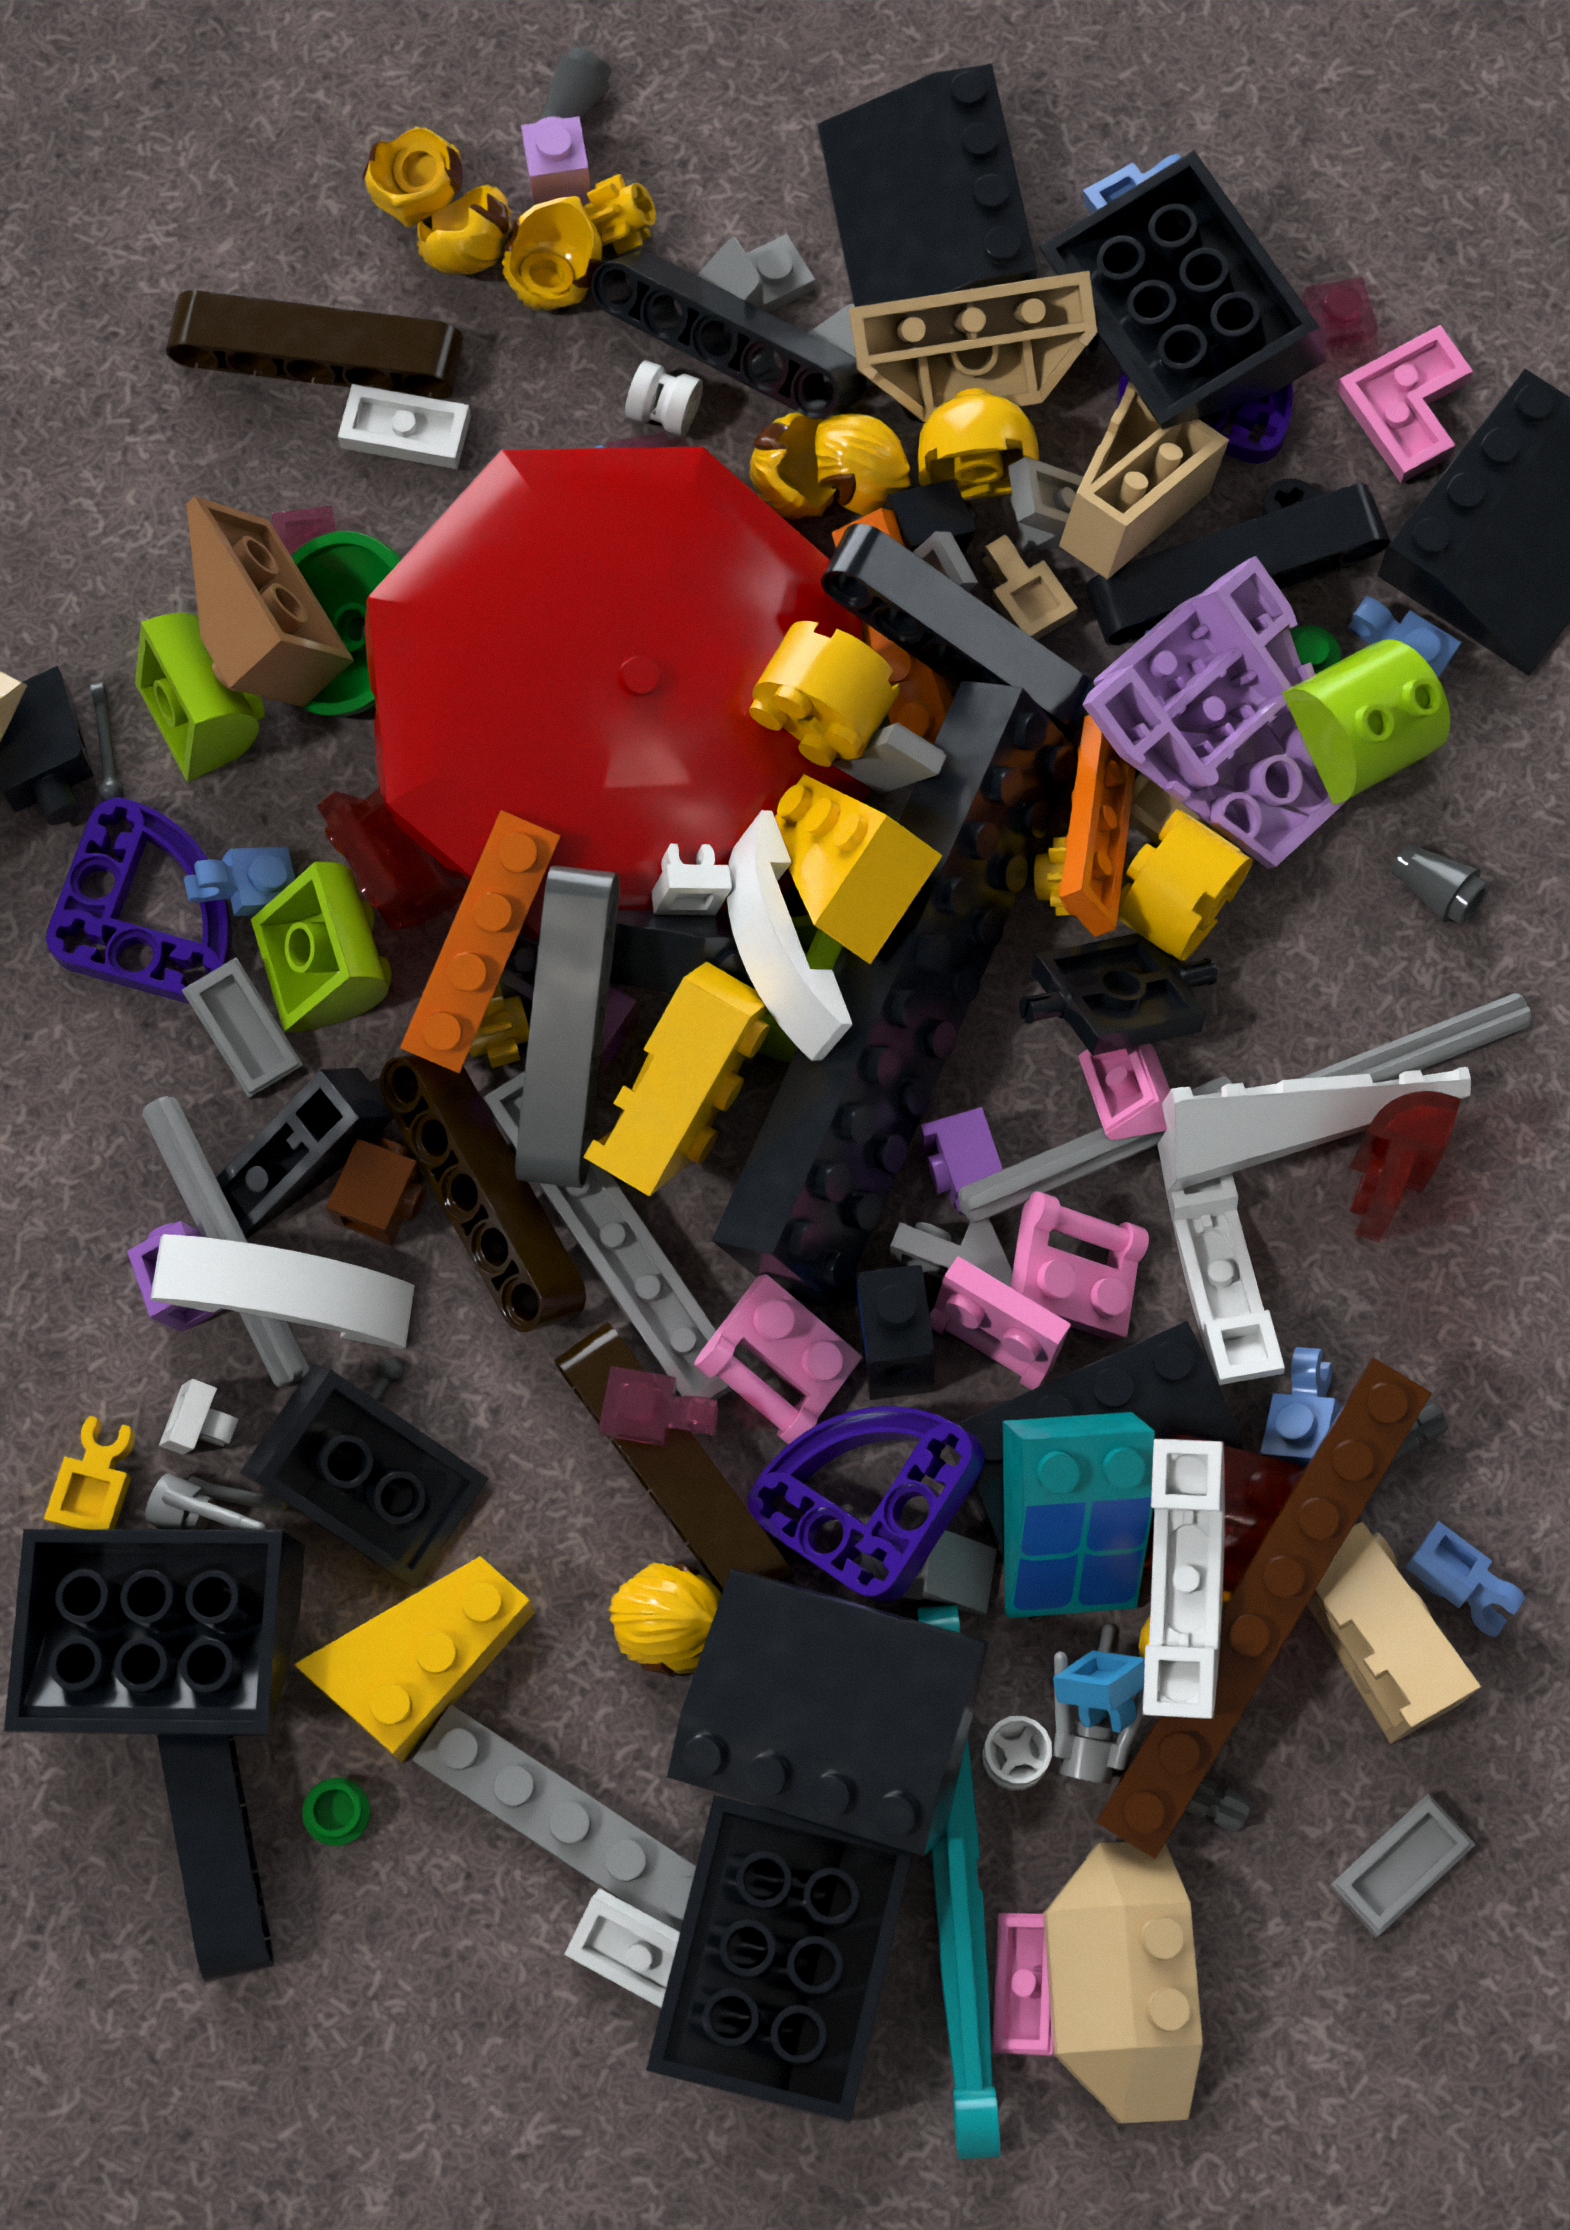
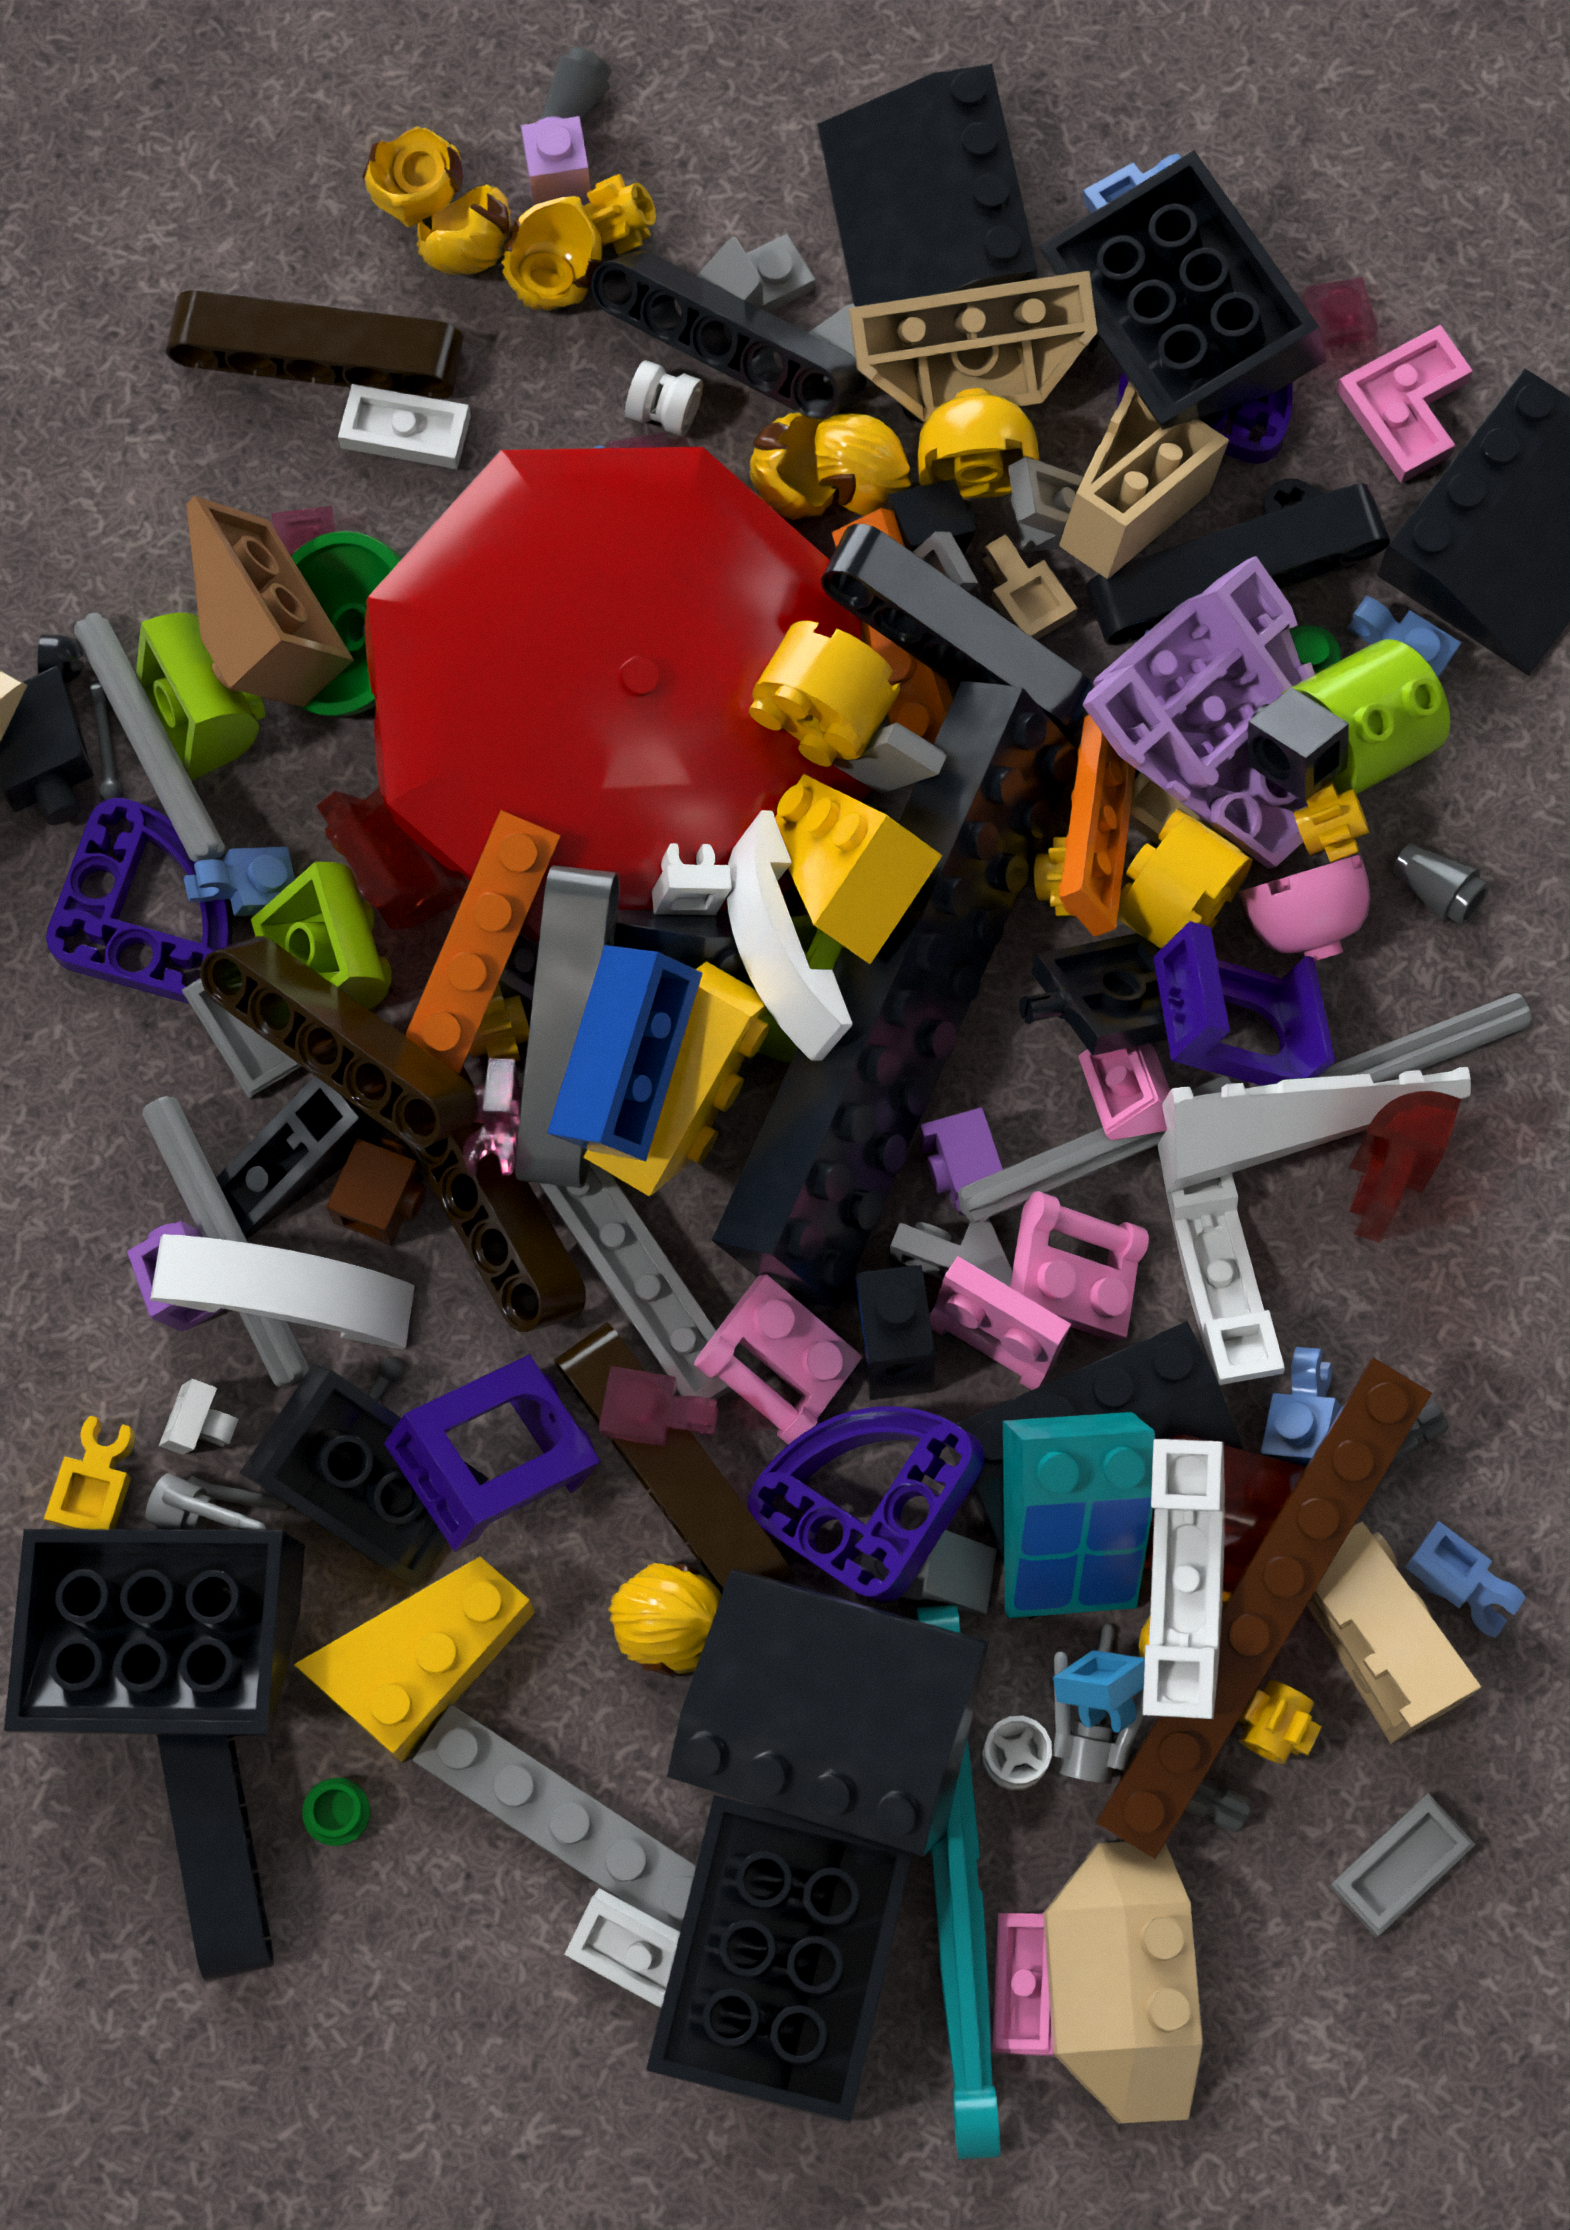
none -> black hinge [37,634,84,683]
none -> light grey axle [74,613,225,862]
none -> dark brown beam [200,936,479,1148]
none -> dark purple panel [384,1354,601,1552]
none -> clear pink plate [463,1059,522,1175]
none -> blue brick [547,945,702,1162]
none -> dark purple panel [1153,921,1335,1086]
none -> yellow gear [1238,1680,1322,1765]
none -> bright pink cylinder [1239,854,1371,961]
none -> black brick [1247,687,1349,802]
none -> yellow gear [1294,781,1370,863]

